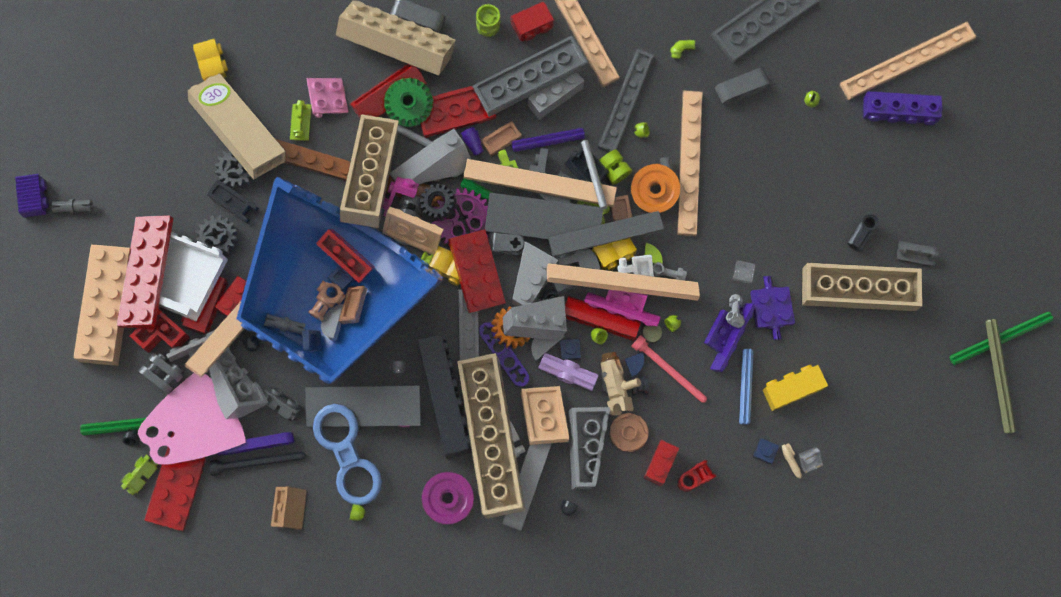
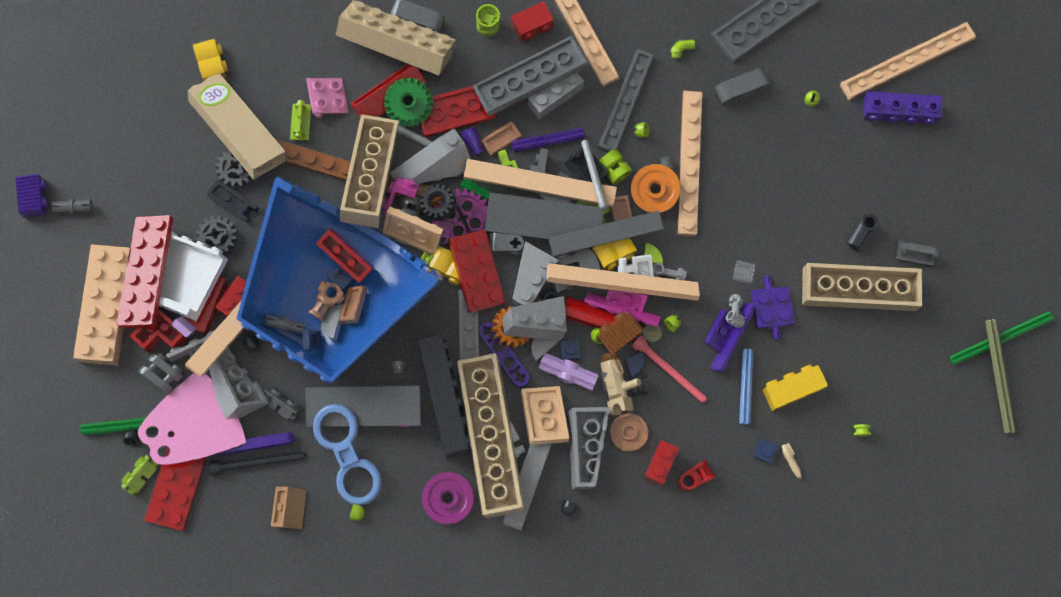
clear plate [799,447,823,473] -> none
none -> lavender tile [172,316,197,337]
none -> dark orange brick [598,310,643,354]
none -> lime bush [853,424,872,437]

